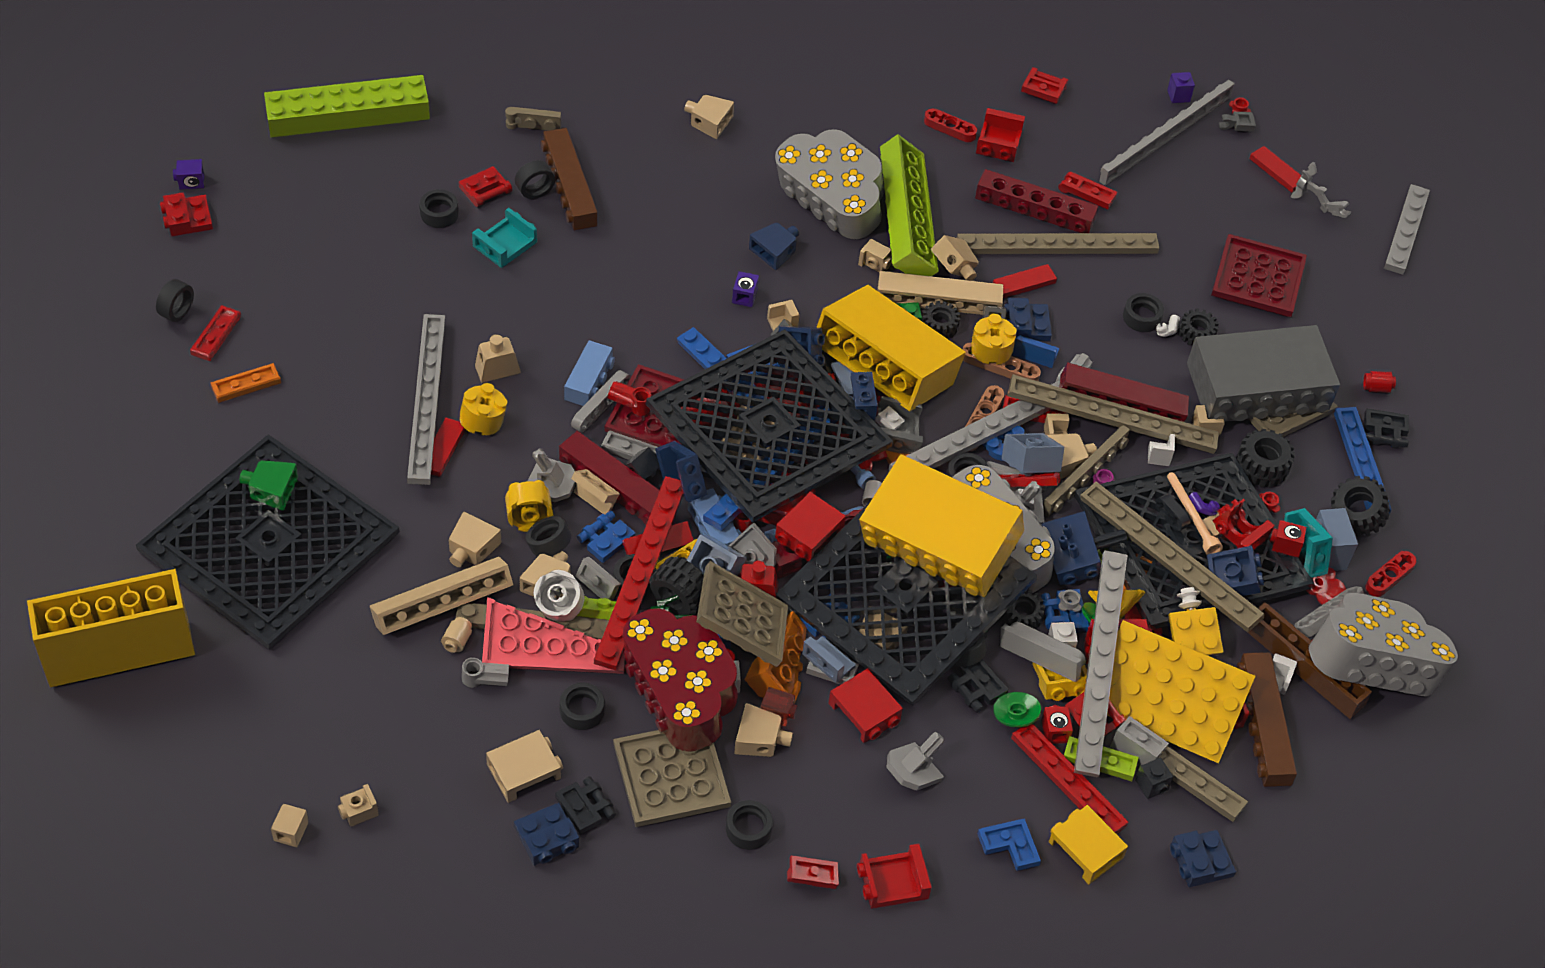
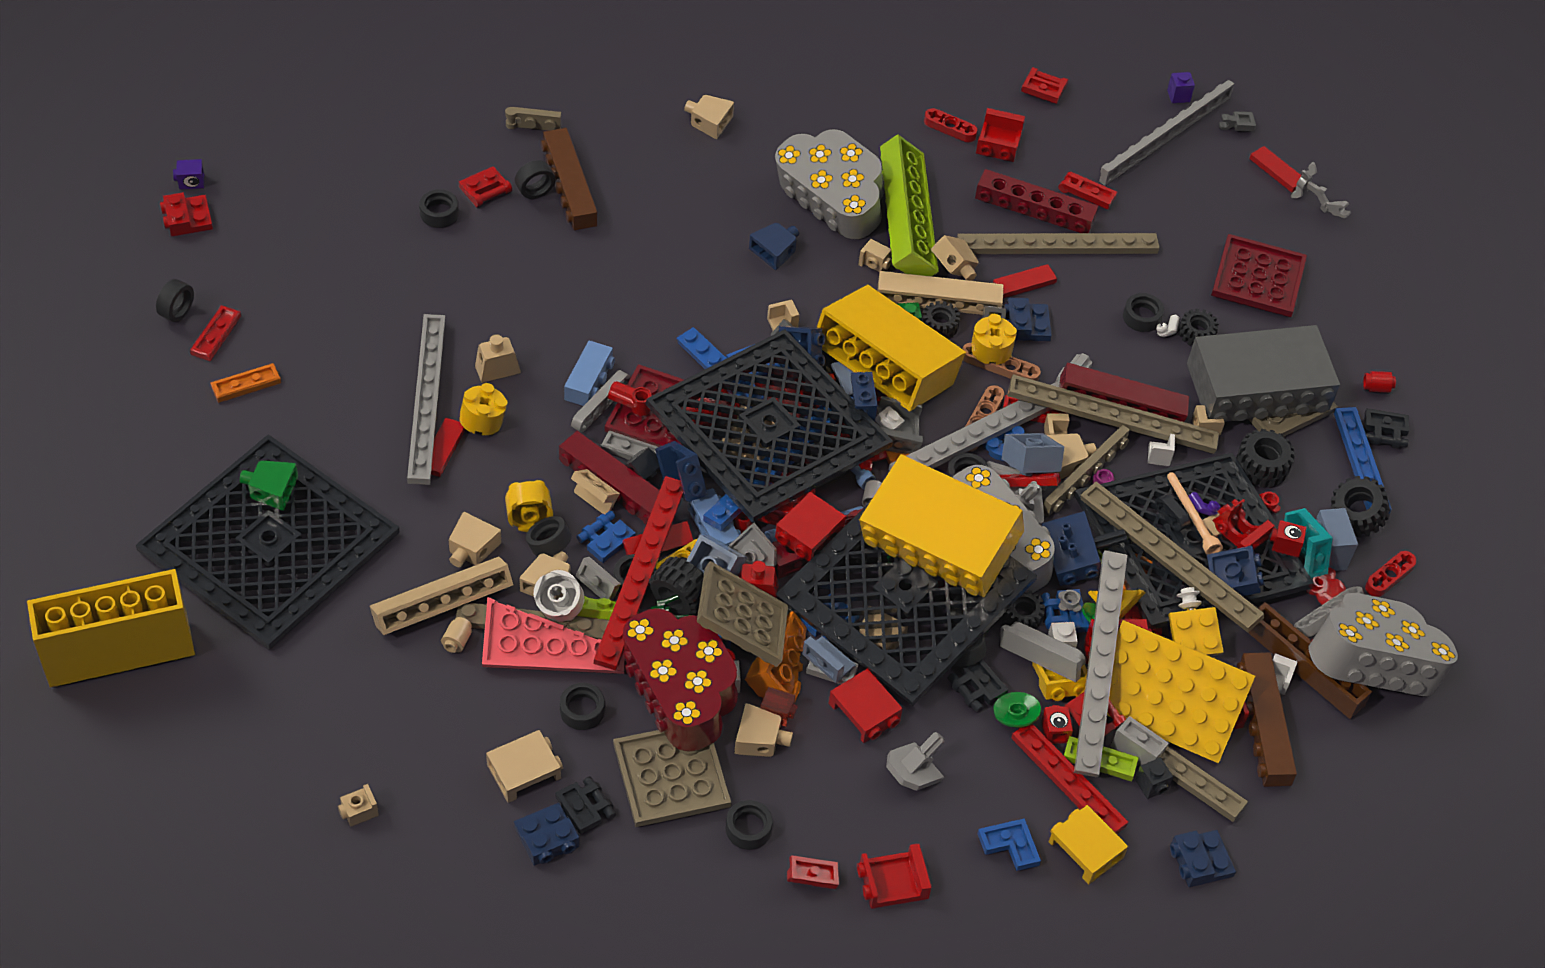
lime brick [264,75,430,137] -> none
tan panel [271,804,308,847] -> none
light grey piece [462,658,509,688] -> none
teal panel [472,208,537,268] -> none
light grey piece [528,449,576,502] -> none
dark purple brick [732,271,759,307] -> none
blue panel [1012,335,1059,368] -> none
red plate [1229,98,1251,113] -> none
light grey plate [1384,184,1430,275] -> none

